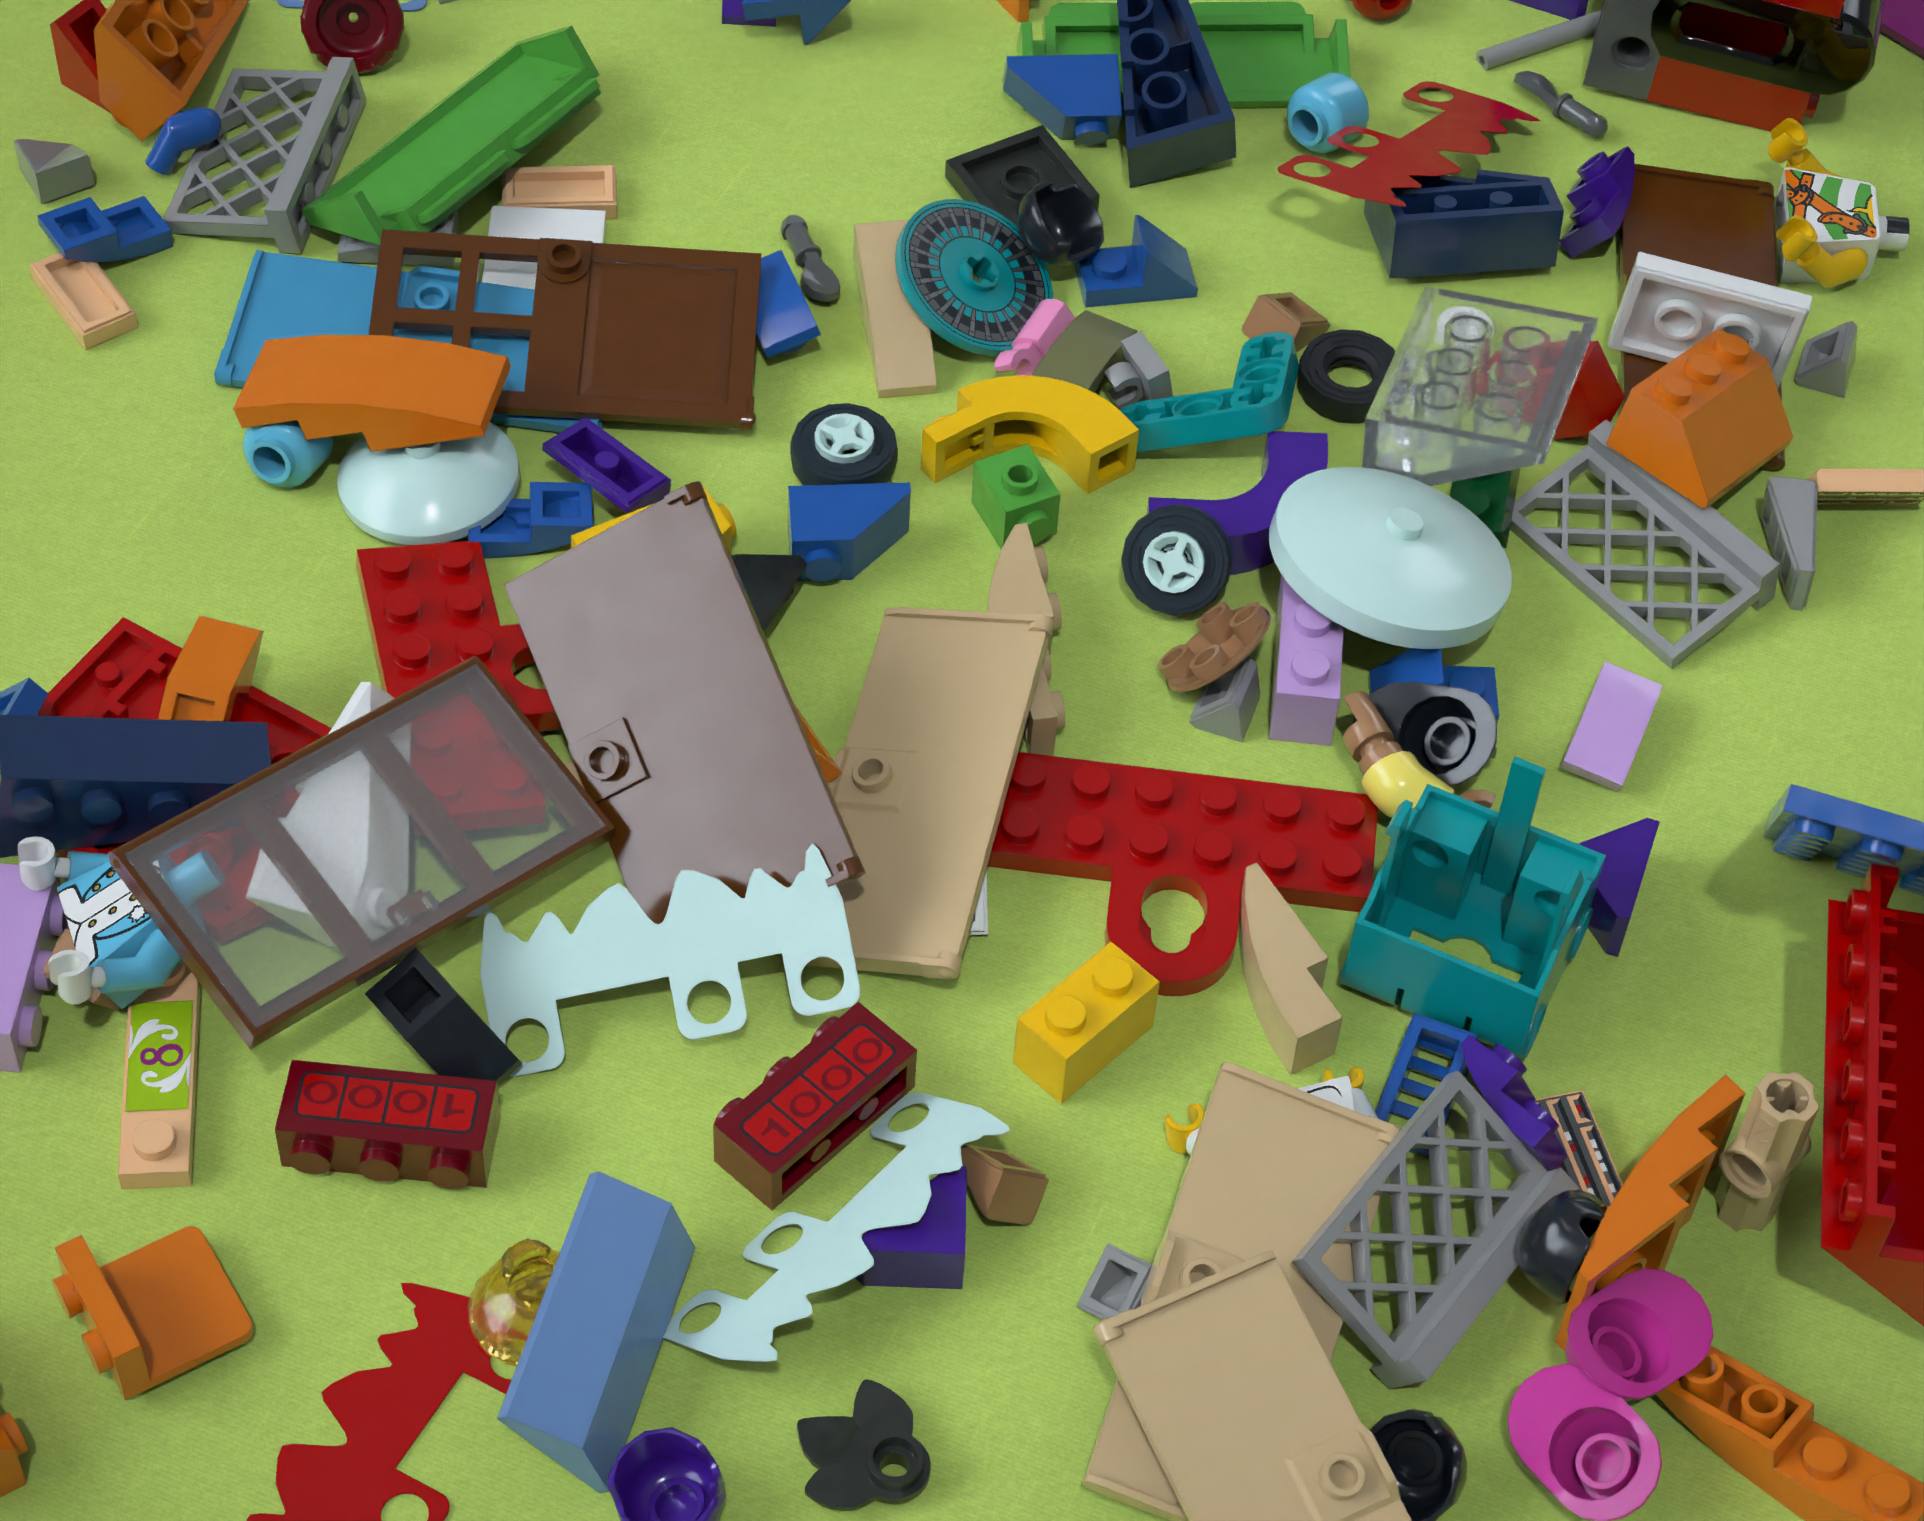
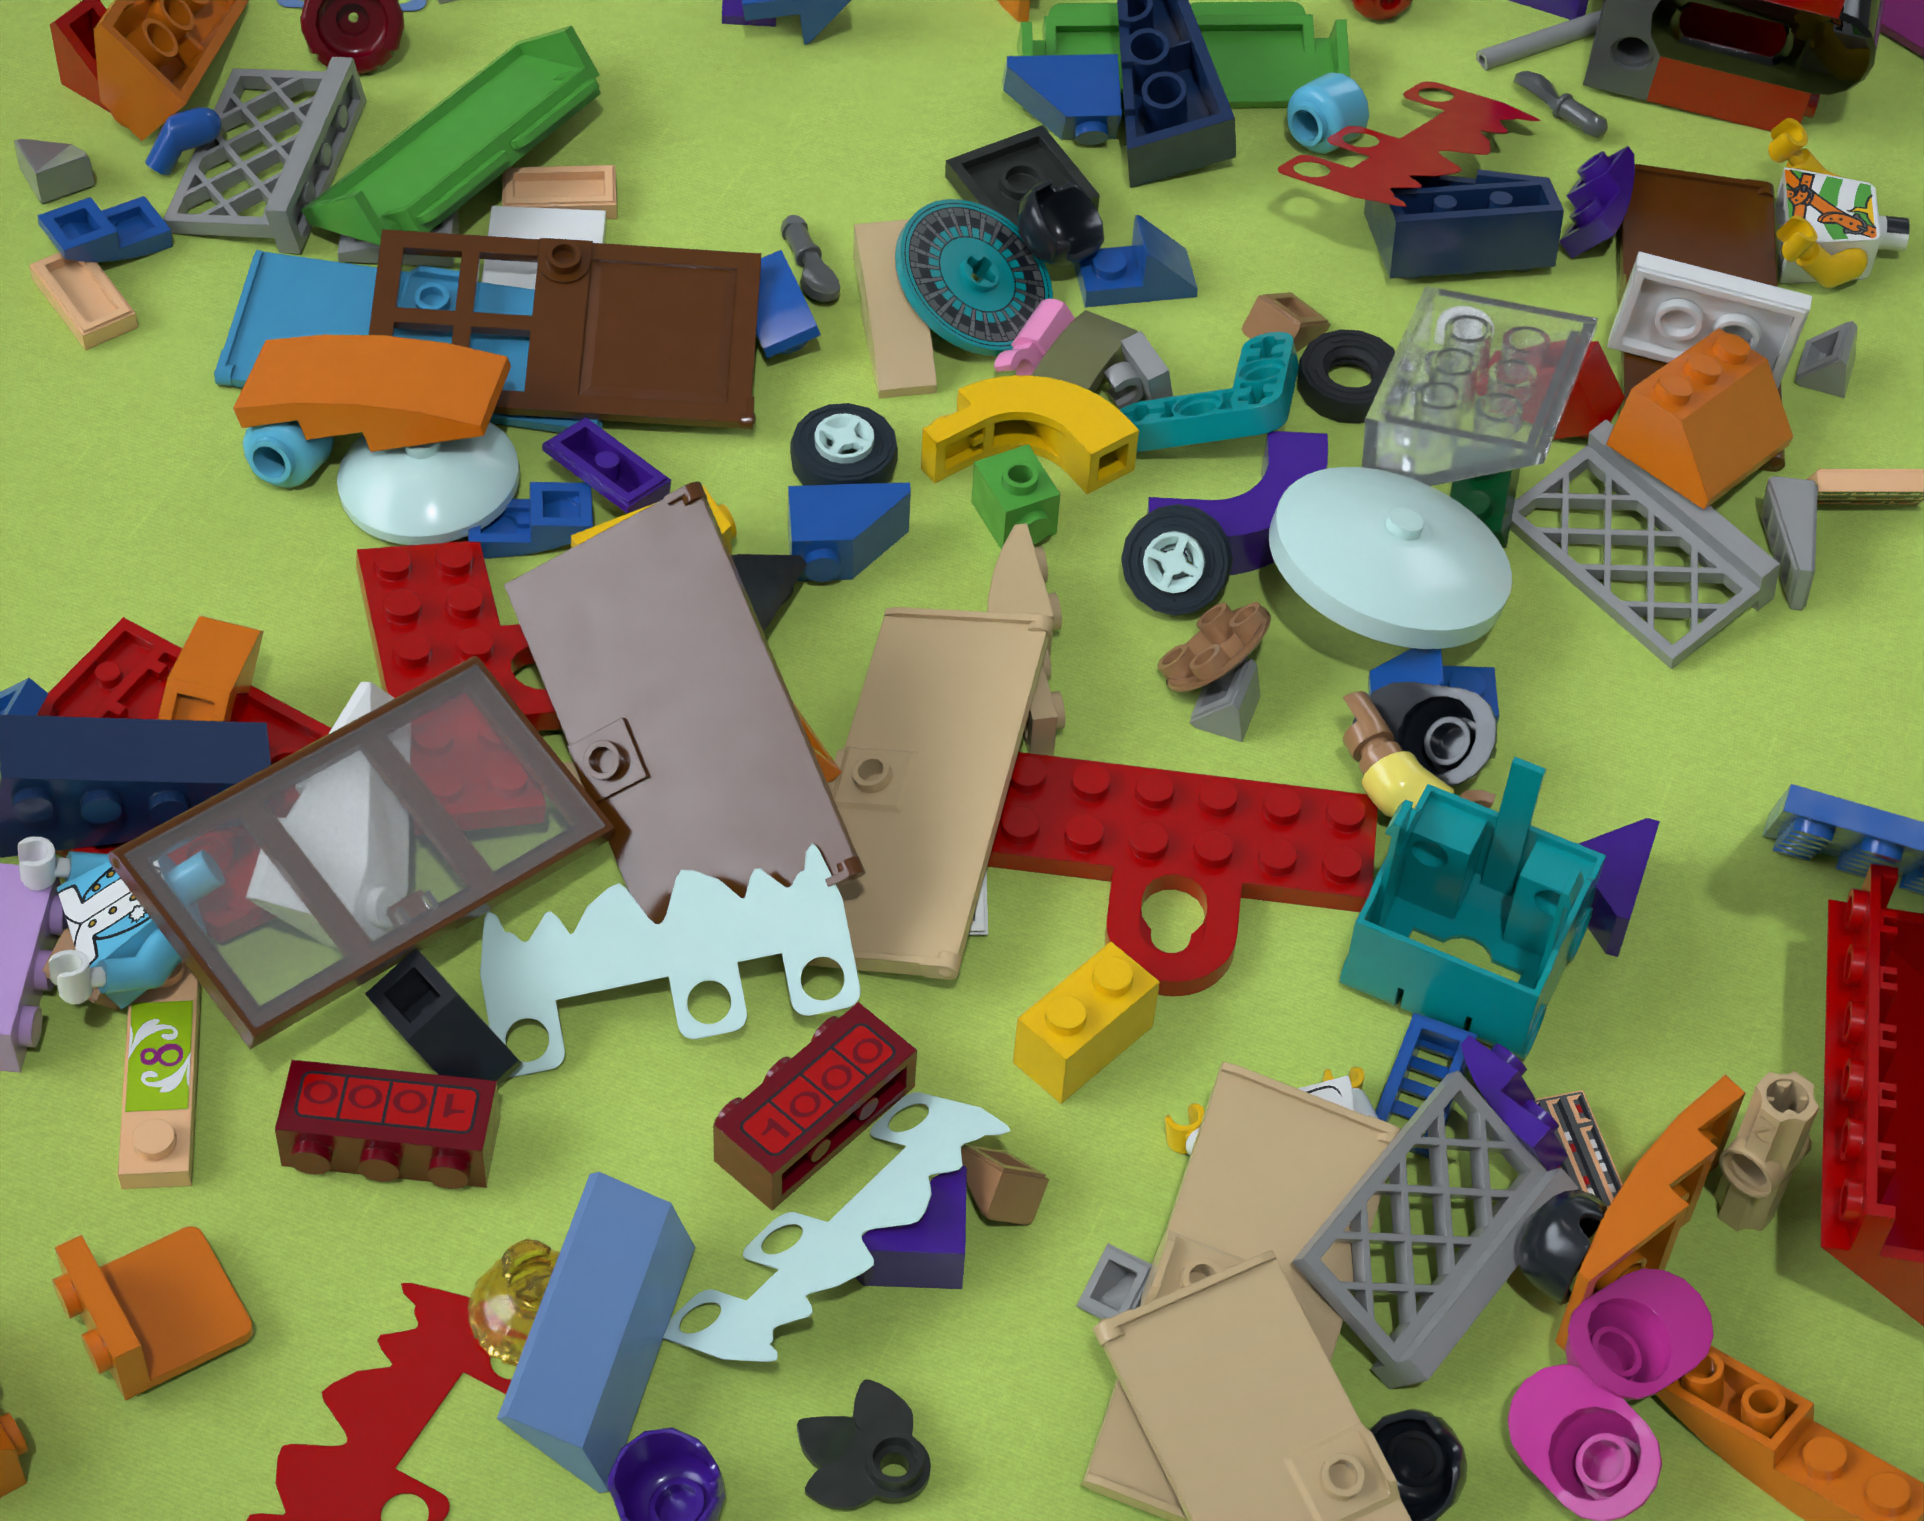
tan slope [1238,862,1343,1075] -> none
lavender brick [1268,574,1344,746] -> none
lavender slope [1560,661,1663,792] -> none

